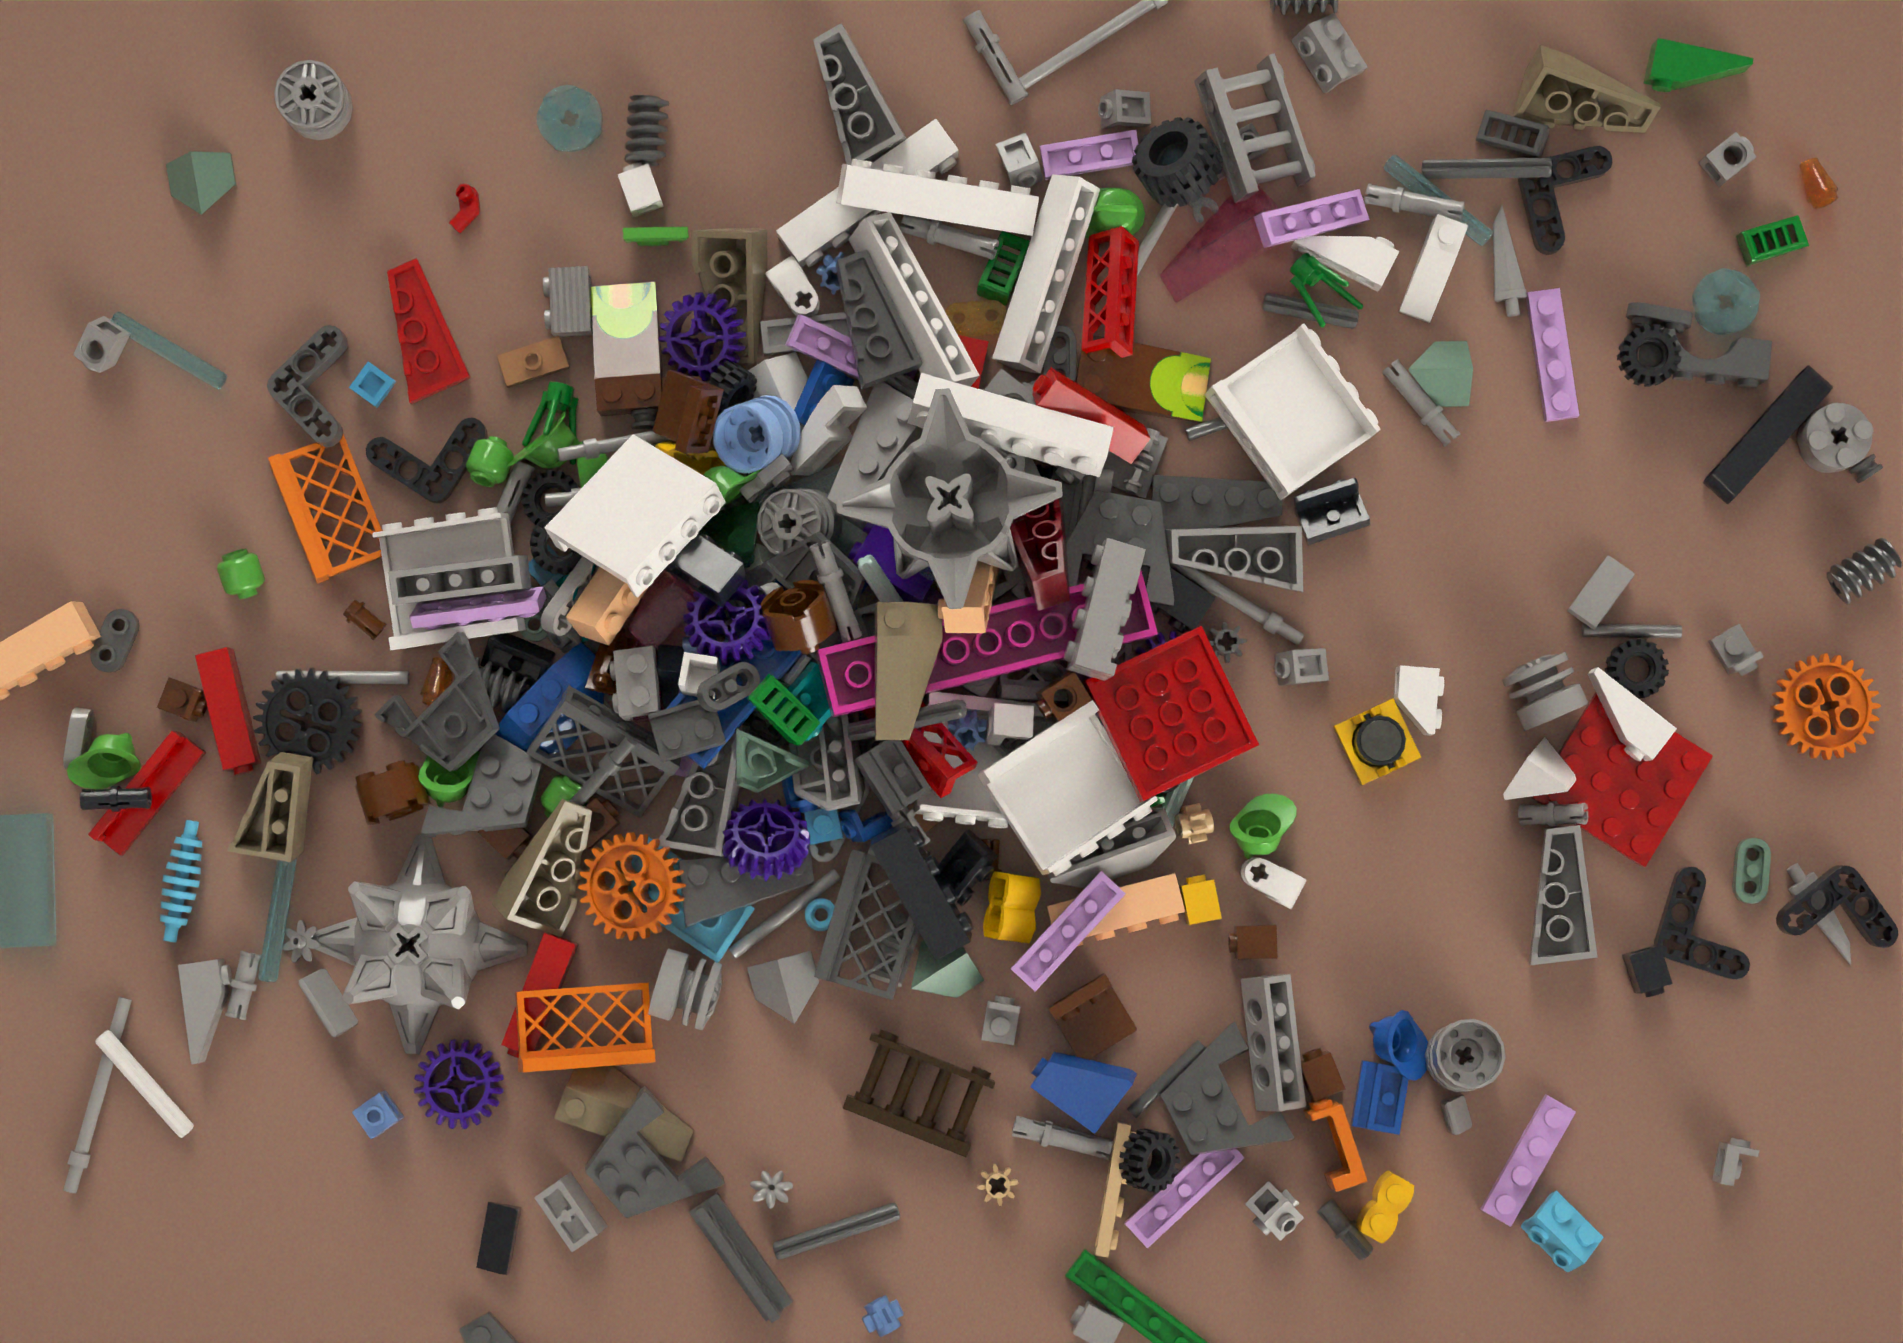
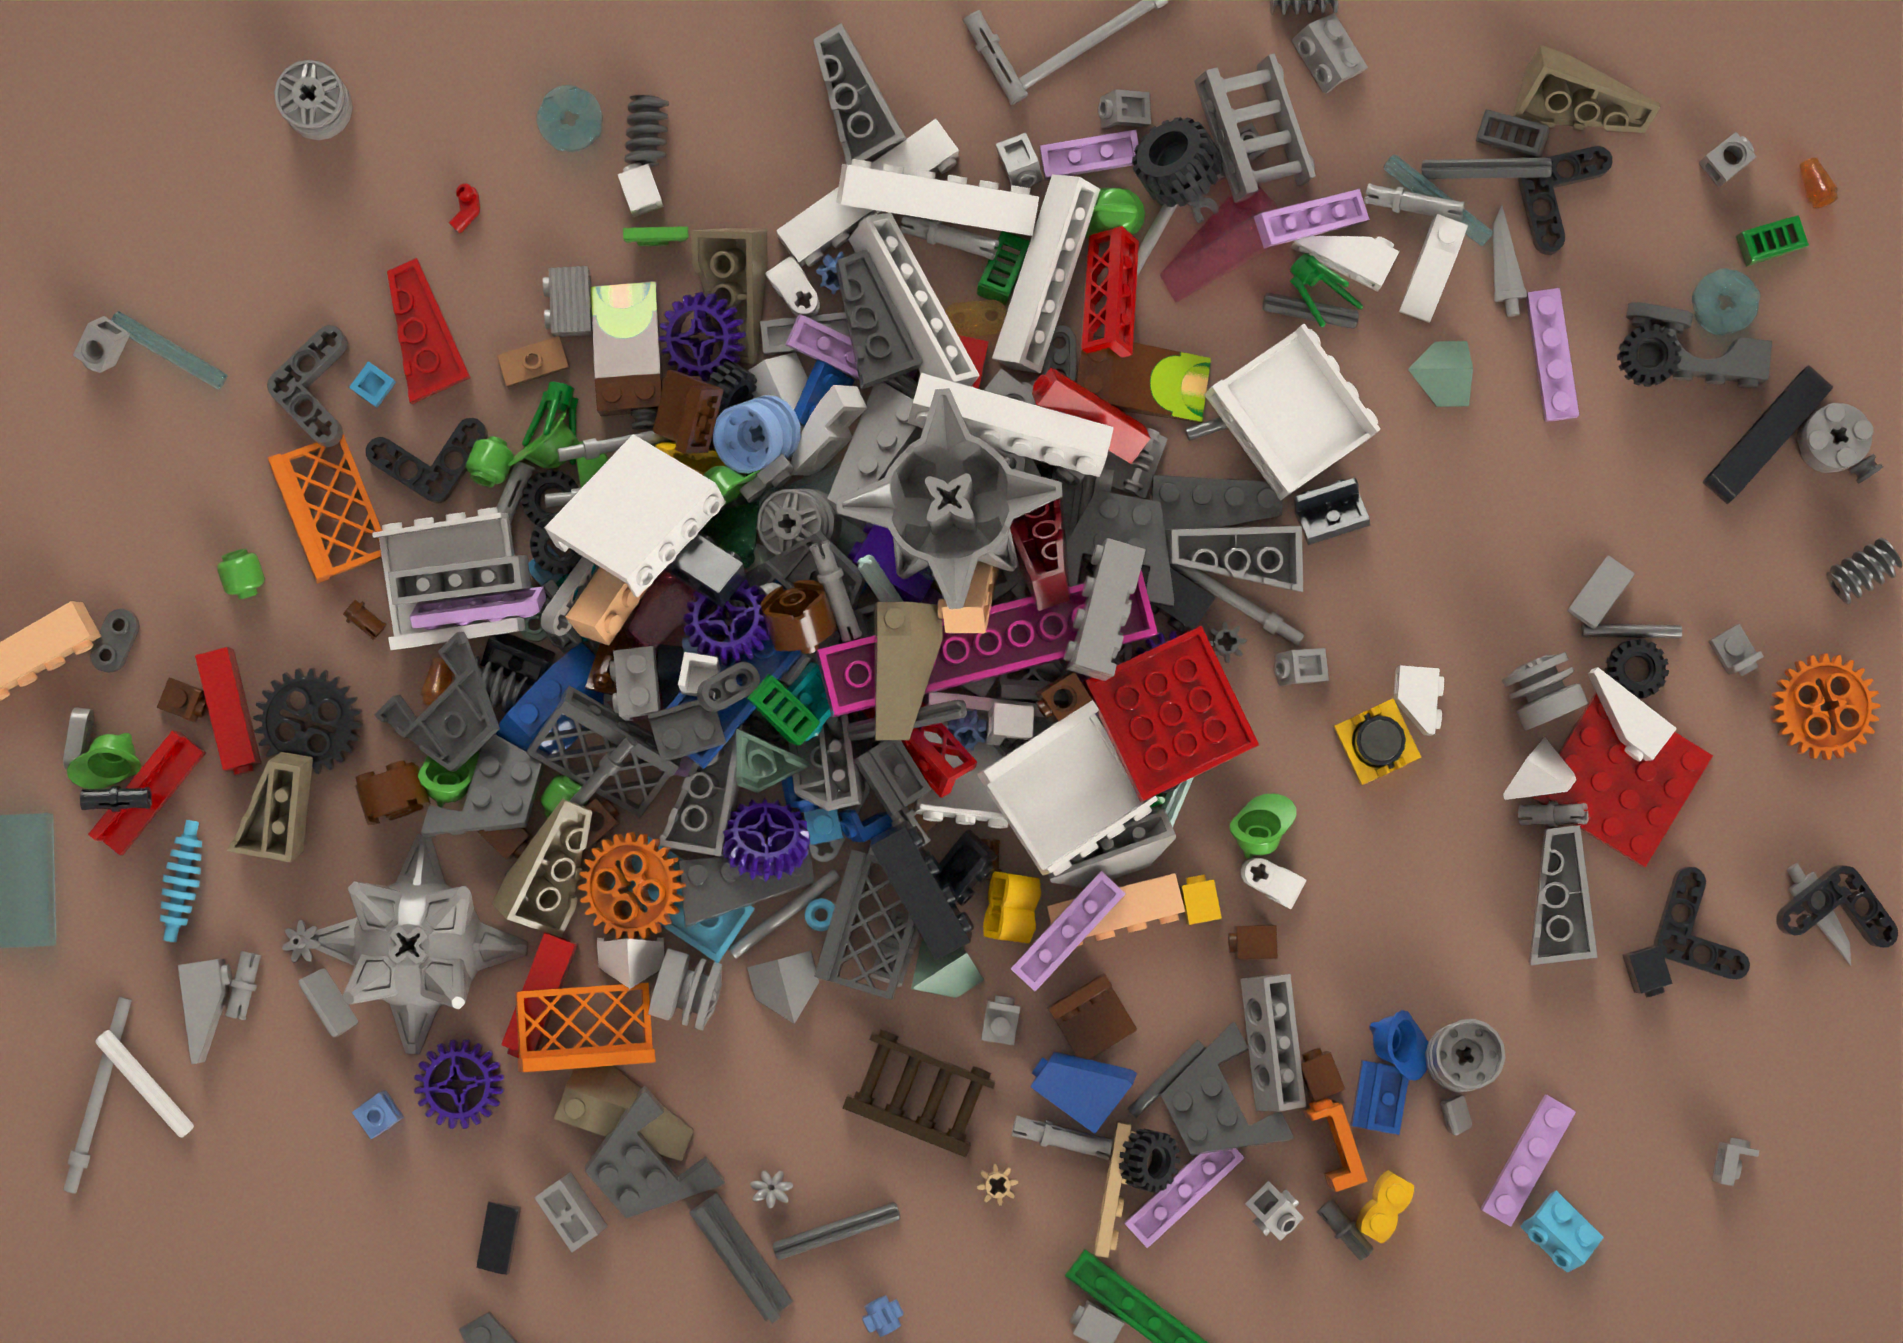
sand green slope [166,151,237,215] -> none
clear light blue axle [258,858,297,982] -> none
light grey bar [276,671,410,684] -> none
tan gear [1175,803,1214,844] -> none
light grey pin [1382,359,1461,447] -> none
green slope [1644,38,1754,92] -> none
sand green plate [1732,838,1771,904] -> none
none -> white slope [597,938,664,989]

